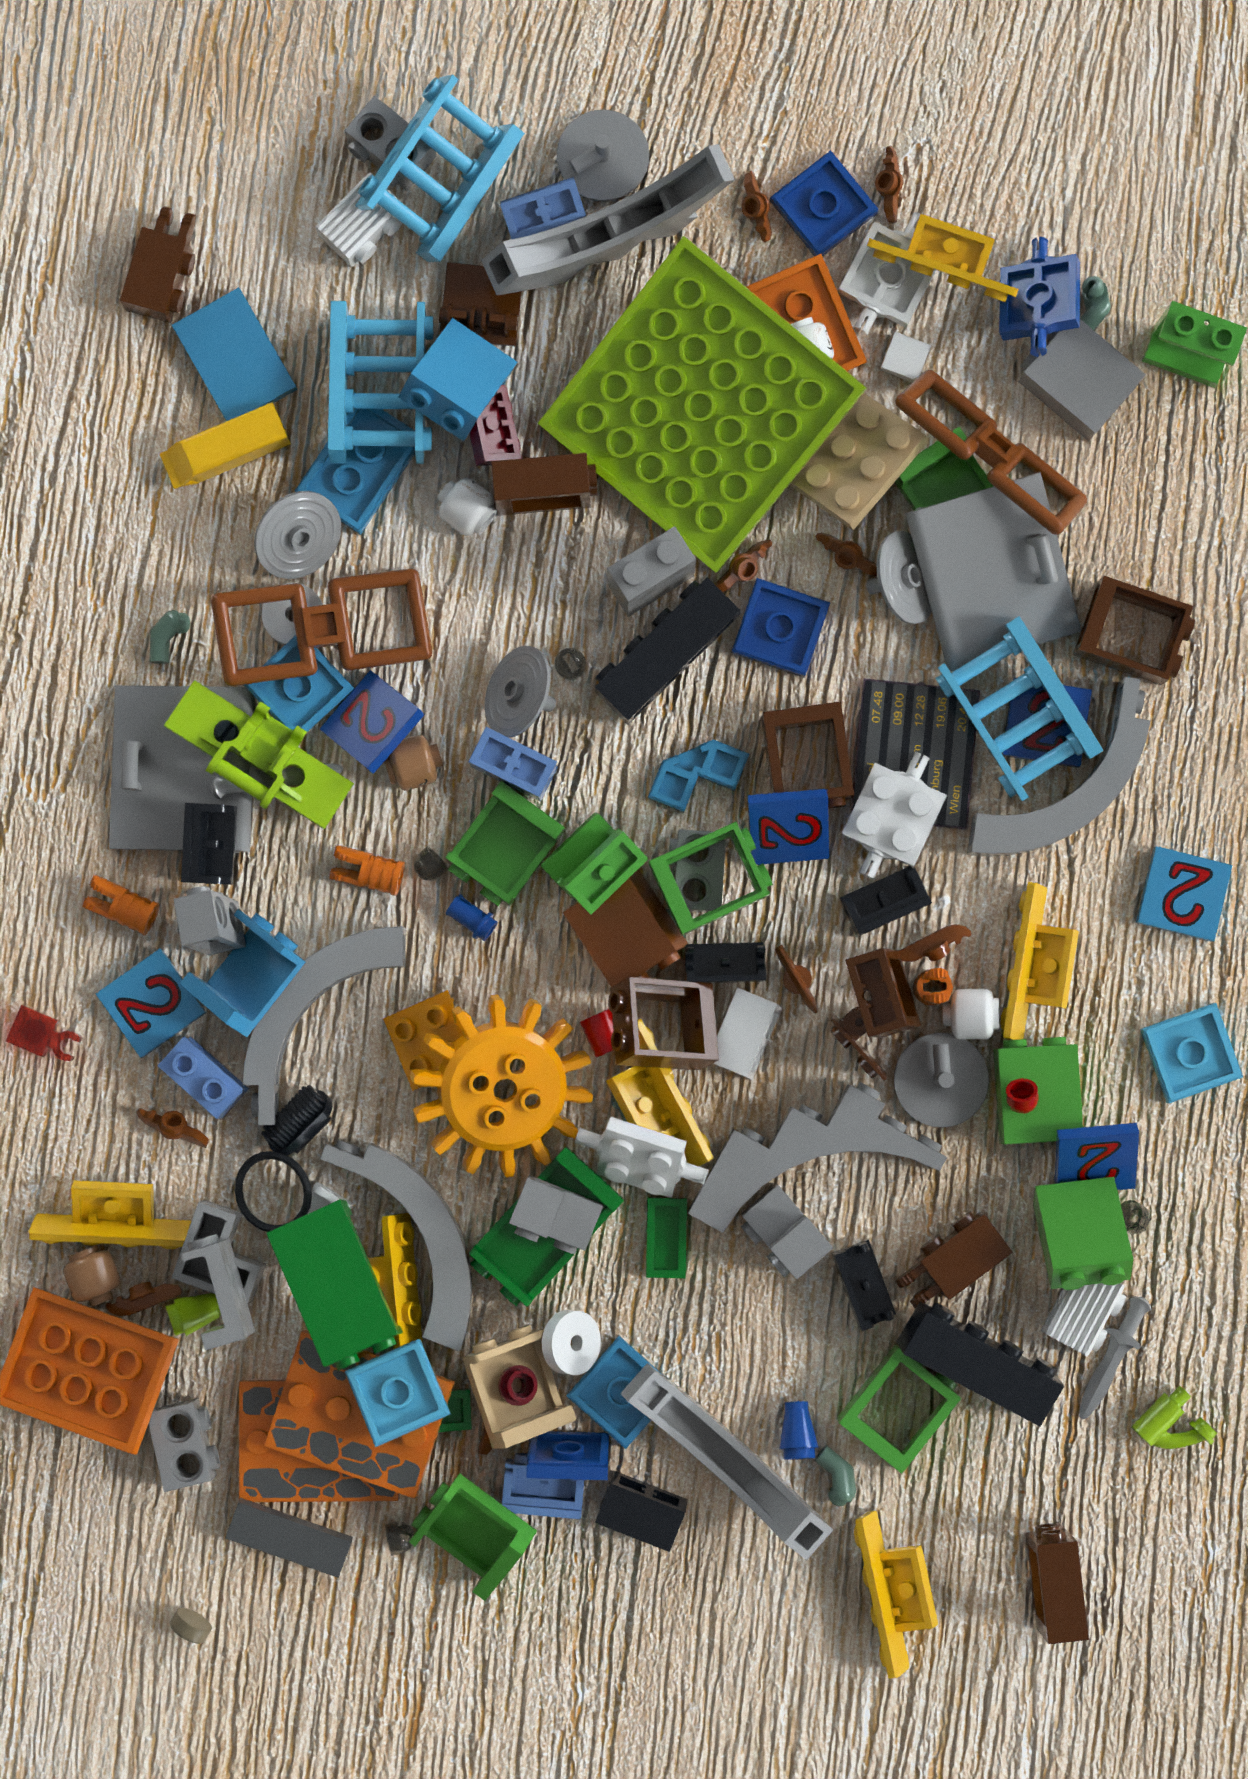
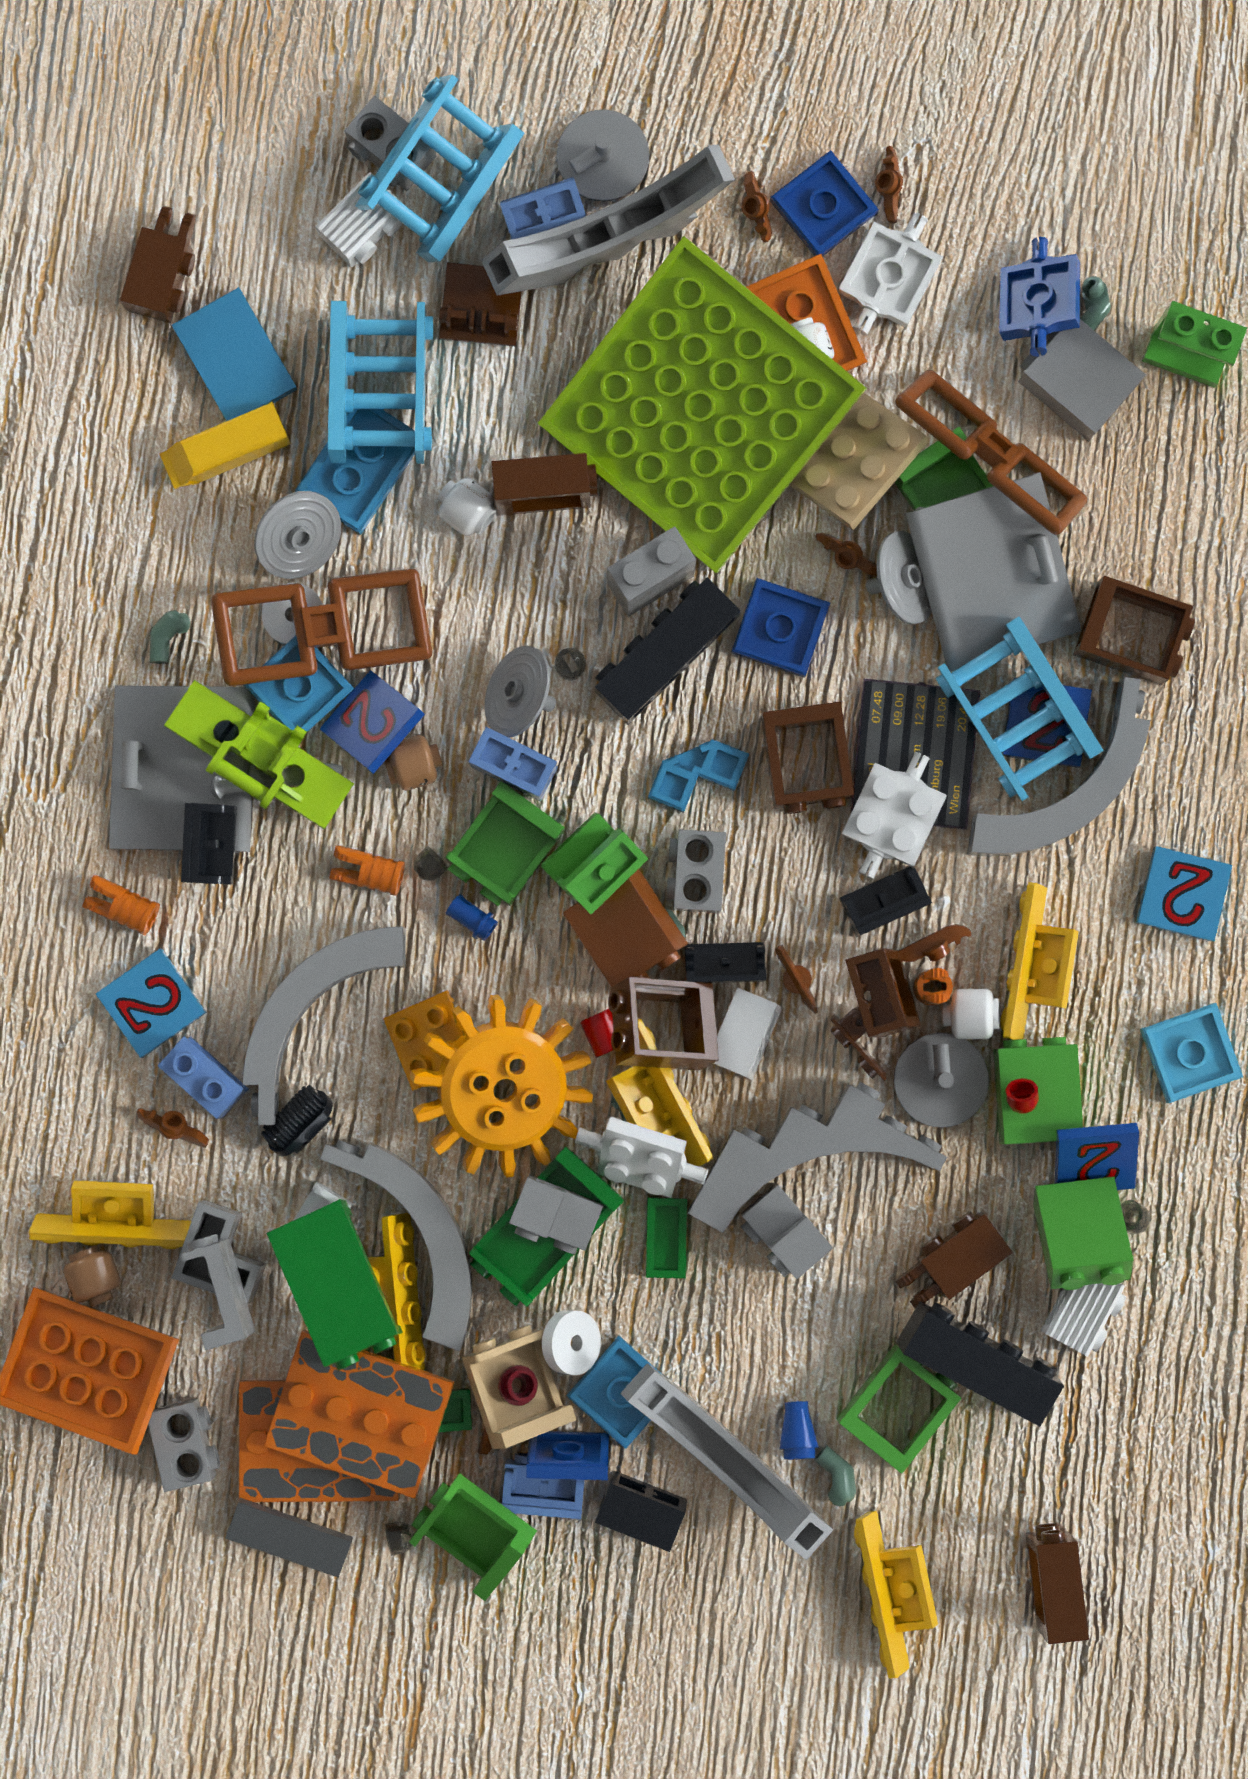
clear red plate [6,1005,83,1061] -> none
dark orange piece [106,1281,183,1317] -> none
lime cone [165,1293,221,1336] -> none
dark tan tile [170,1608,212,1644] -> none
light grey brick [174,886,246,956] -> none
dark azure panel [180,909,306,1037] -> none
black tyre [234,1151,312,1232] -> none
medium azure tile [345,1339,451,1447] -> none
dark azure panel [398,318,517,441] -> none
bracket [469,385,522,466] -> none
bright green window [649,821,773,936] -> none
dark orange piece [715,540,772,592] -> none
blue tile [747,789,829,865] -> none
black hinge [831,1240,896,1331] -> none
yellow bracket [867,214,1019,302] -> none
white tile [880,332,931,382] -> none
light grey sword [1079,1296,1152,1419] -> none
lime plant [1131,1385,1217,1449] -> none

